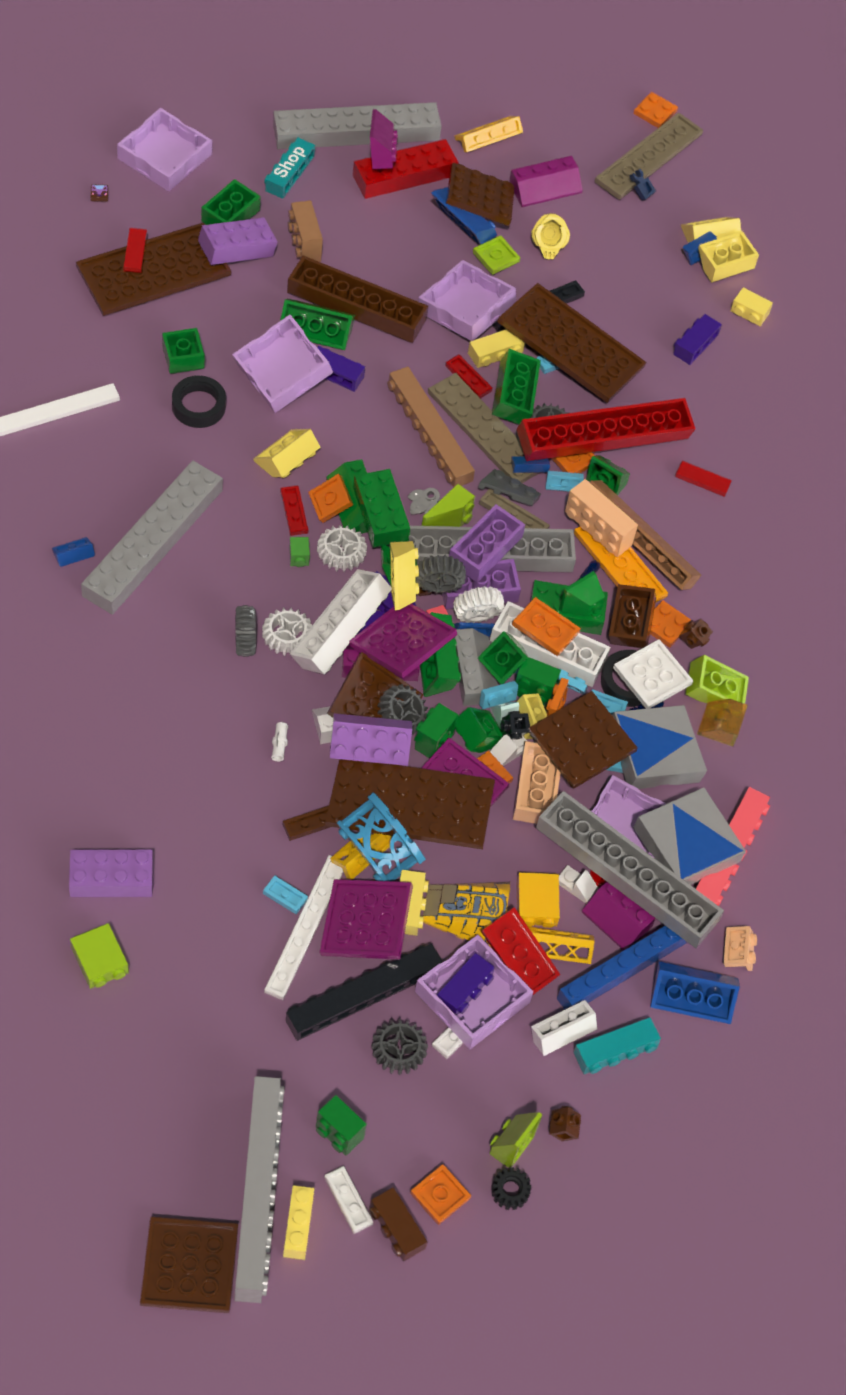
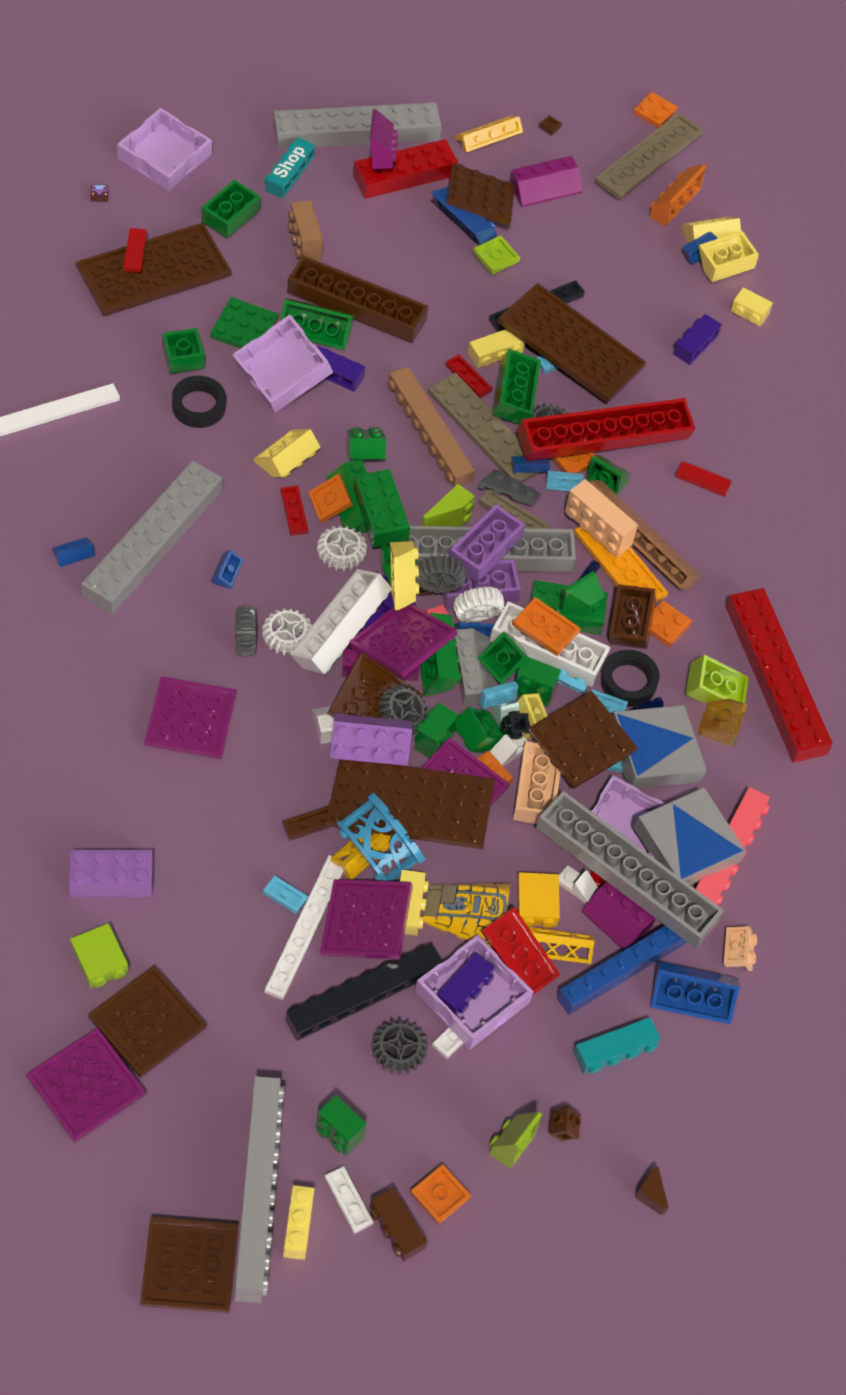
medium lavender brick [198,218,277,265] -> none
white pin [271,722,288,762] -> none
bright green brick [289,537,310,567] -> none
light grey plate [408,488,440,515] -> none
lavender tile [418,260,516,341] -> none
black tyre [491,1167,532,1210] -> none
light yellow helmet [531,213,570,259] -> none
white brick [531,1000,597,1056] -> none
orange plate [546,678,569,716] -> none
white plate [613,640,693,709] -> none
dark blue plate [629,169,656,201] -> none
reddish brown brick [679,619,713,649] -> none
none -> magenta plate [26,1028,146,1143]
none -> reddish brown plate [88,966,207,1078]
none -> magenta plate [144,676,237,759]
none -> green plate [210,297,279,349]
none -> blue slope [210,549,244,589]
none -> green brick [347,427,386,460]
none -> reddish brown tile [539,115,562,136]
none -> reddish brown slope [635,1166,669,1215]
none -> orange slope [650,164,707,227]
none -> red brick [726,588,833,763]

